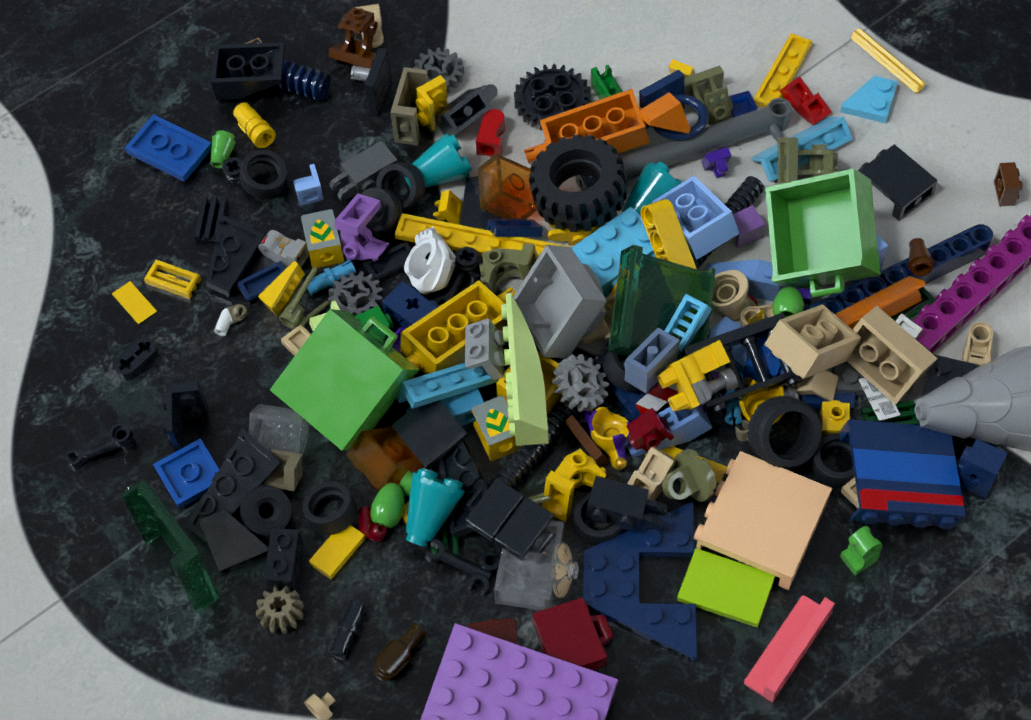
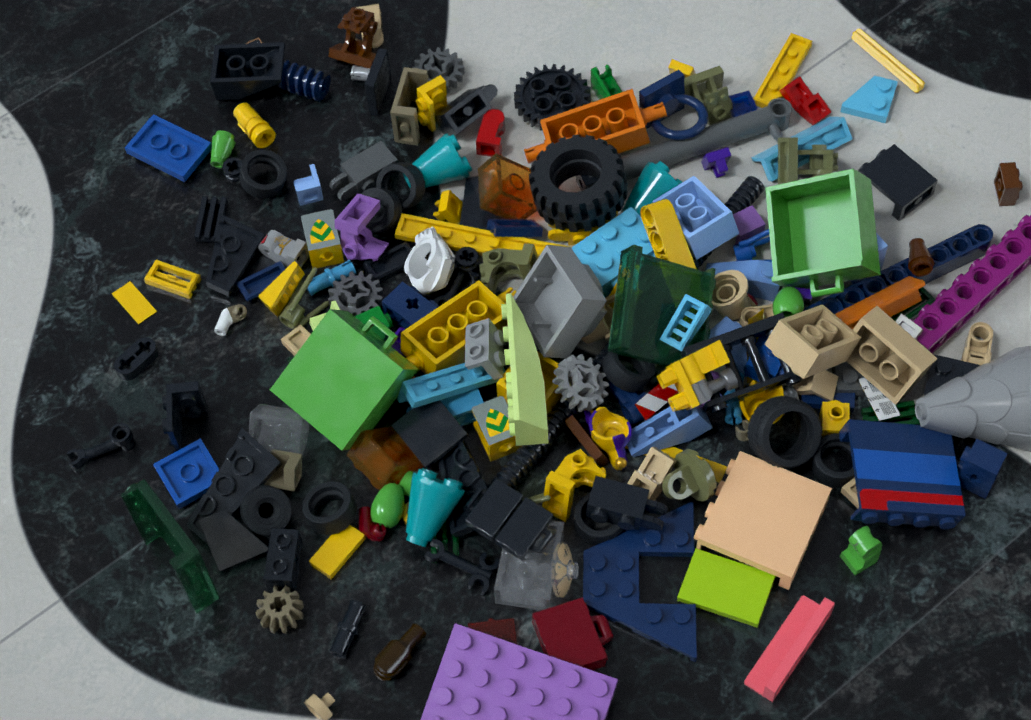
sand blue brick [624,328,680,393] -> none
dark red brick [626,408,675,452] -> none
orange slope [638,92,691,134] -> none
none -> blue plant [733,229,772,262]

